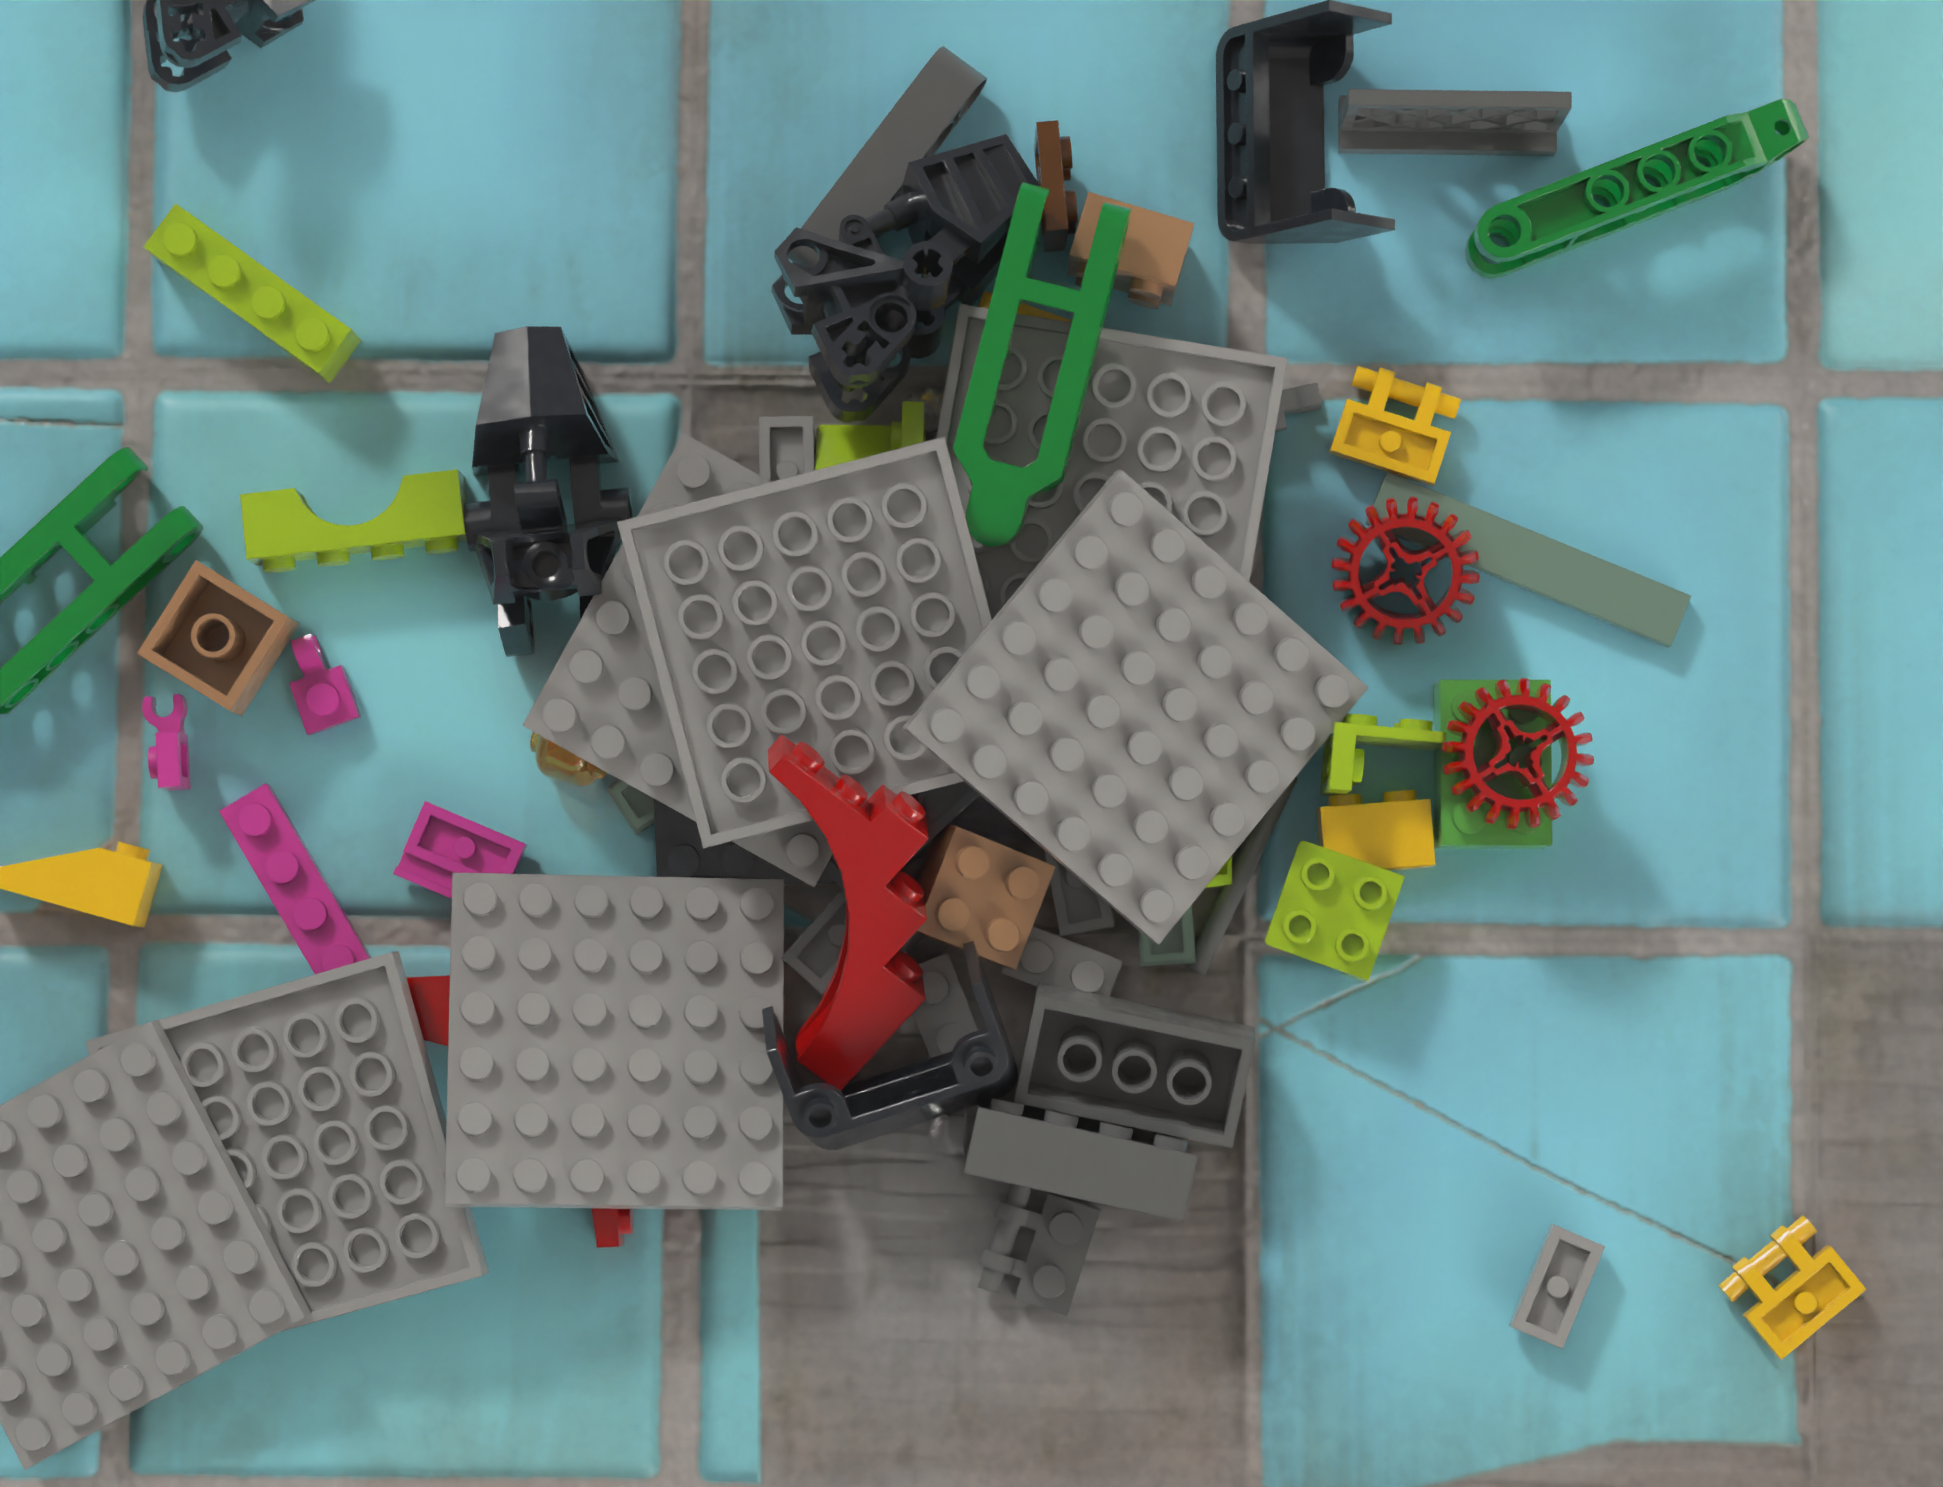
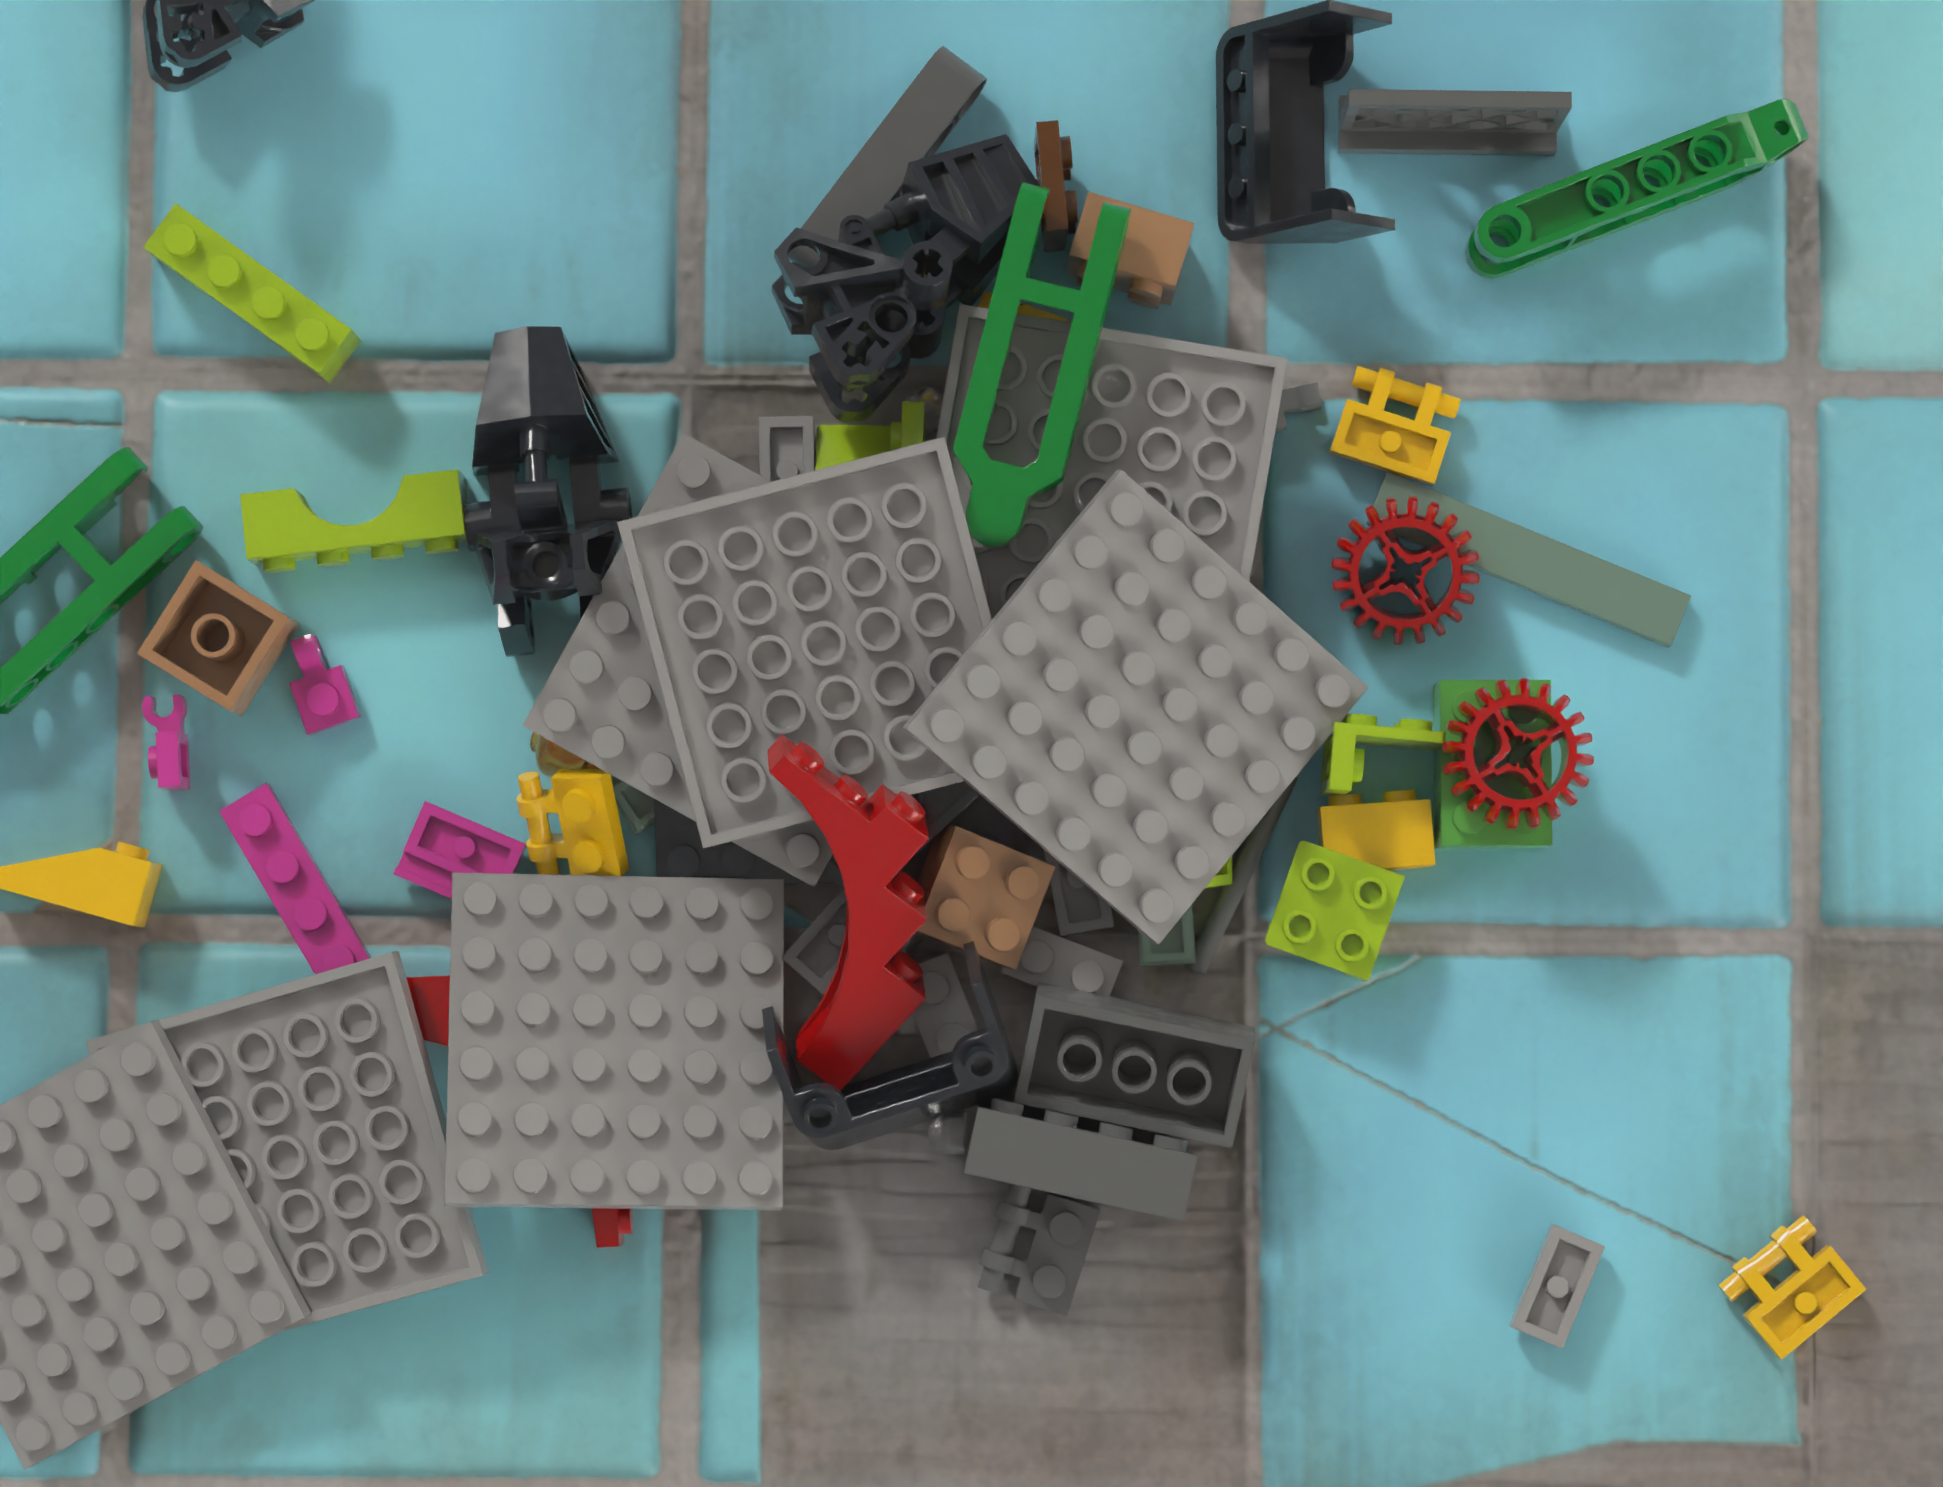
none -> yellow plate [516,769,630,877]

